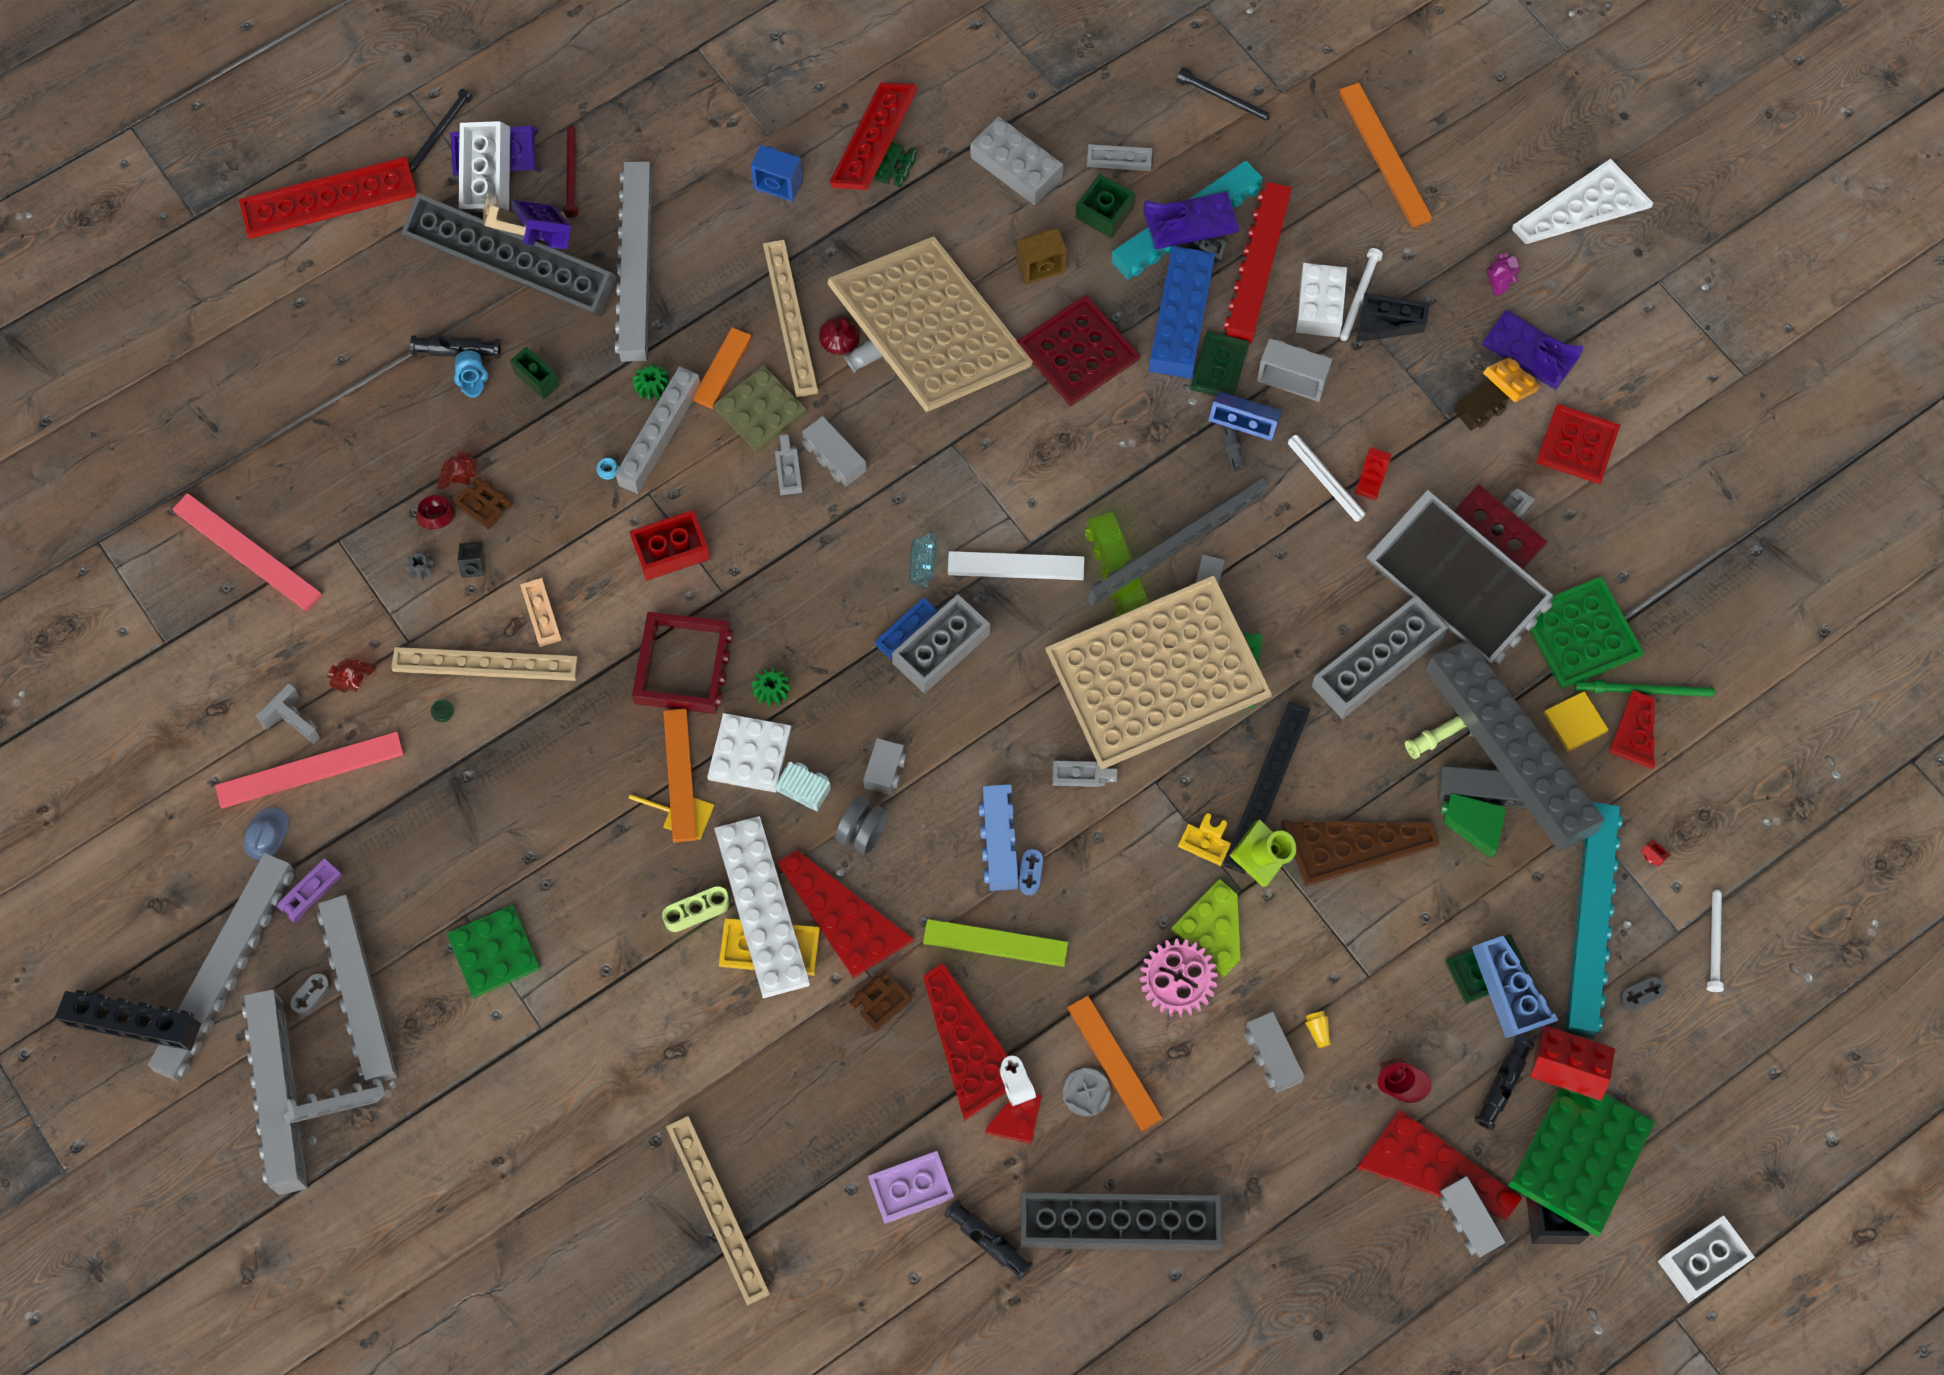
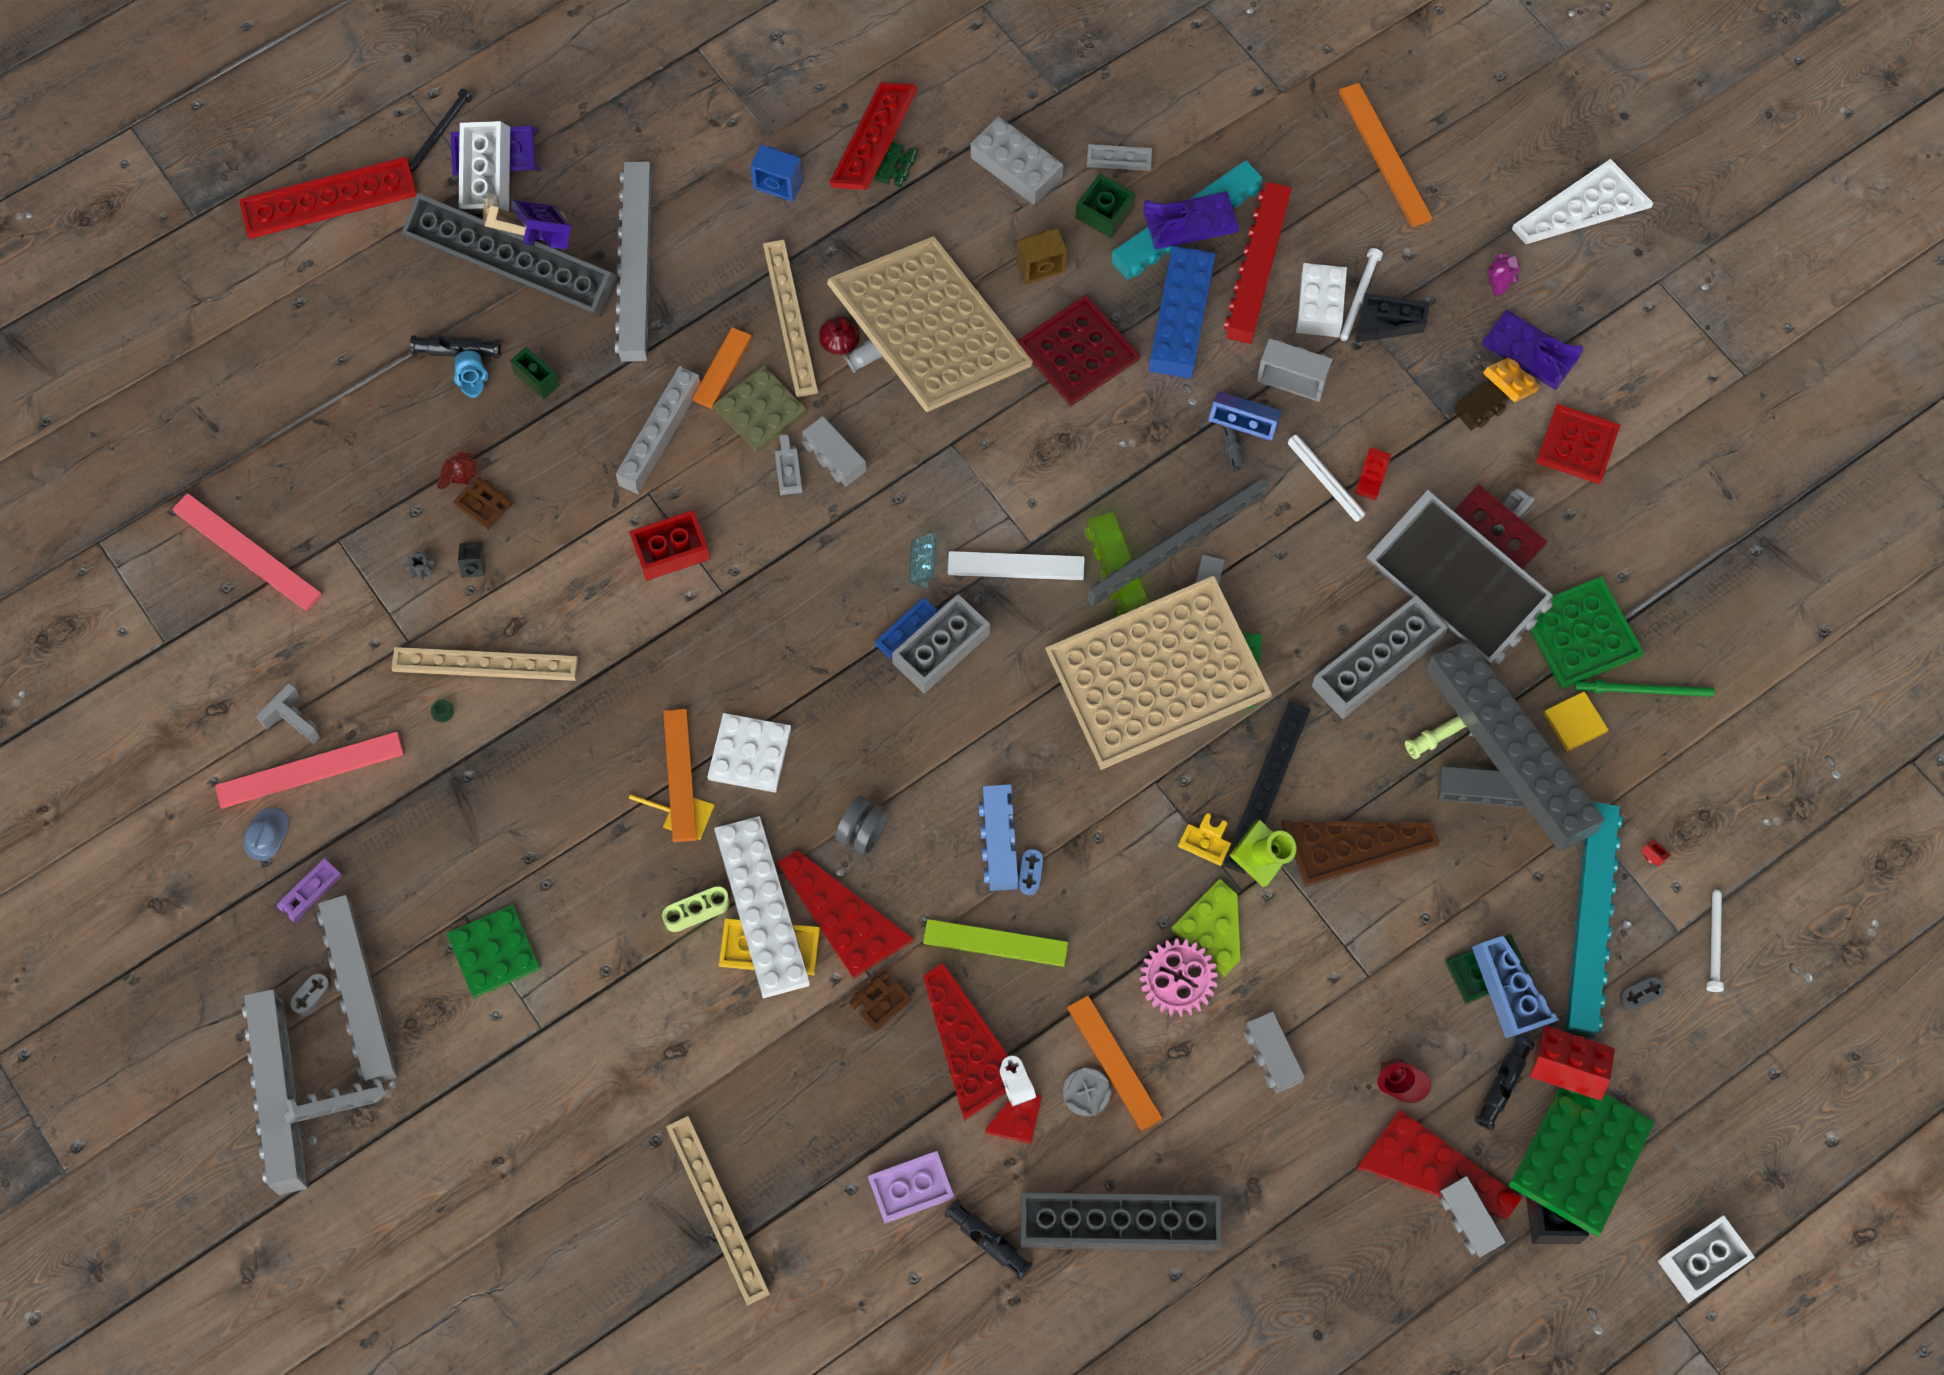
black brick [54,990,201,1051] -> none
light grey brick [148,853,294,1082] -> none
clear red head [327,658,376,693] -> none
dark red hat [416,495,455,529] -> none
light nougat plate [520,578,562,647] -> none
dark red bar [563,126,578,218] -> none
medium azure plate [597,458,619,480] -> none
green gear [632,363,670,401] -> none
dark red window [632,612,734,714] -> none
green gear [752,667,791,707] -> none
light aqua brick [776,762,831,812] -> none
light grey brick [863,738,907,795] -> none
light grey hinge [1053,761,1118,787] -> none
black piece [1176,67,1270,121] -> none
pearl dark grey bracket [1190,237,1227,263] -> none
dark green tile [1190,330,1250,396] -> none
yellow cone [1305,1011,1331,1048] -> none
green slope [1440,793,1506,858] -> none
red wing [1609,690,1655,770] -> none

